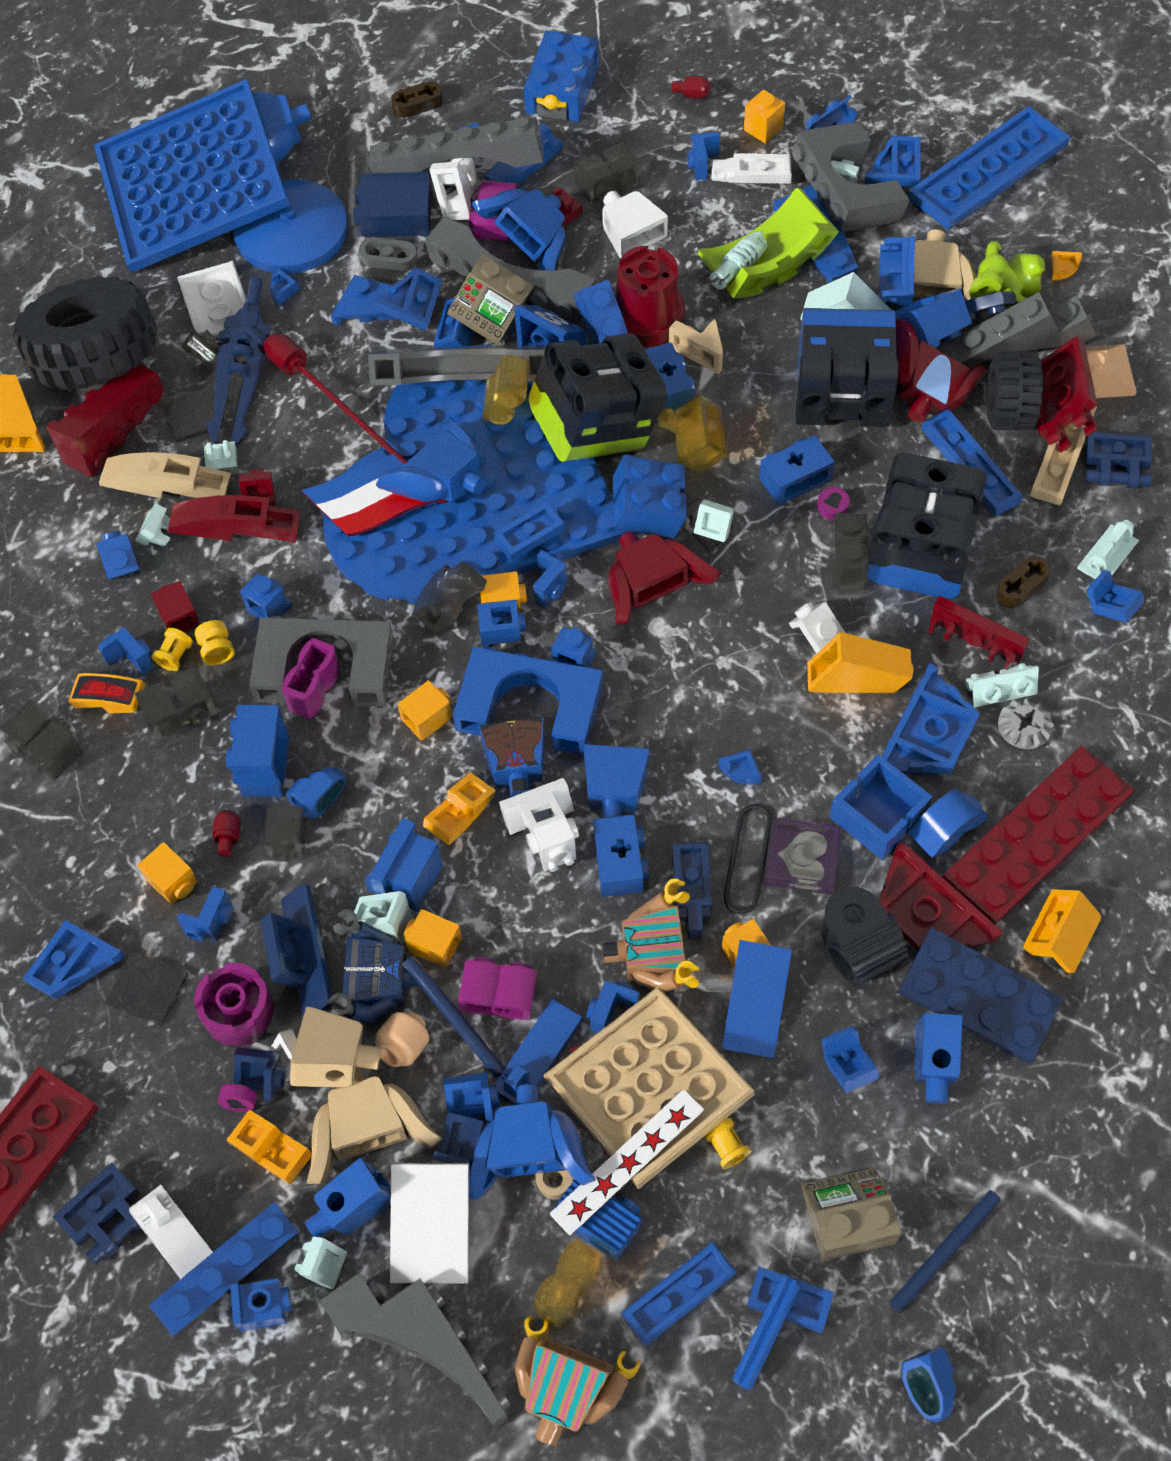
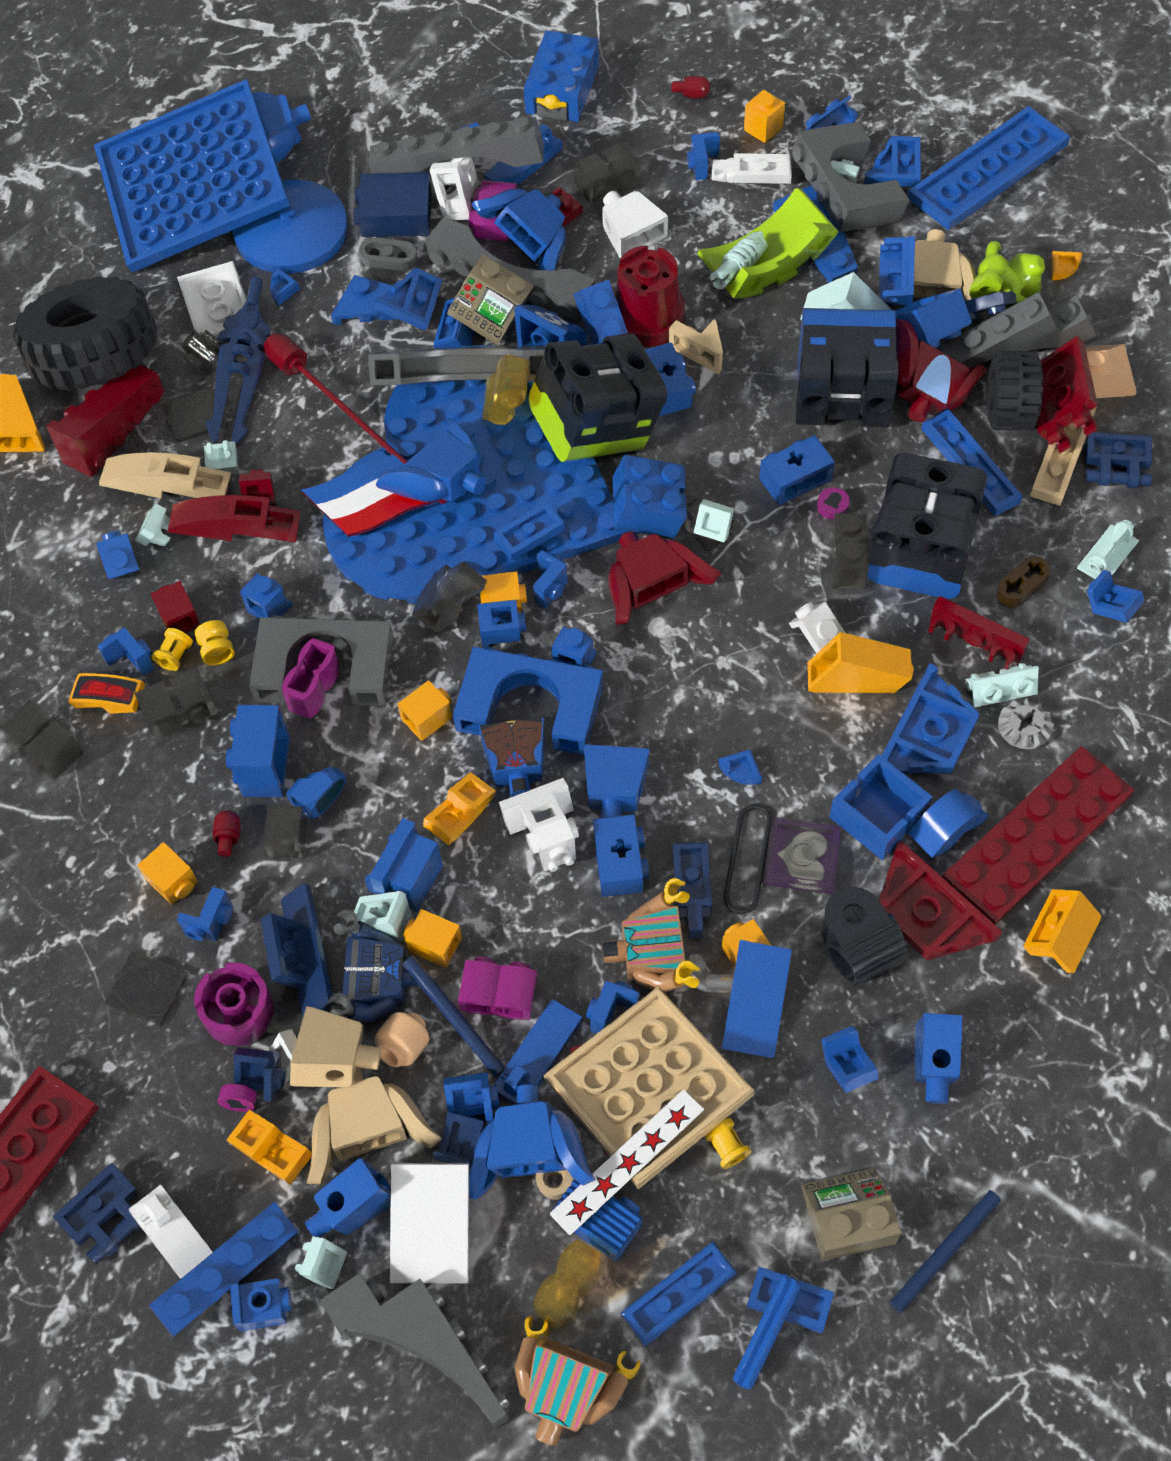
blue wing [23,920,124,1000] -> none
dark brown beam [391,81,443,118] -> none
clear yellow brick [658,394,727,474] -> none
dark blue plate [897,927,1063,1064] -> none
blue rock [901,1346,956,1422] -> none

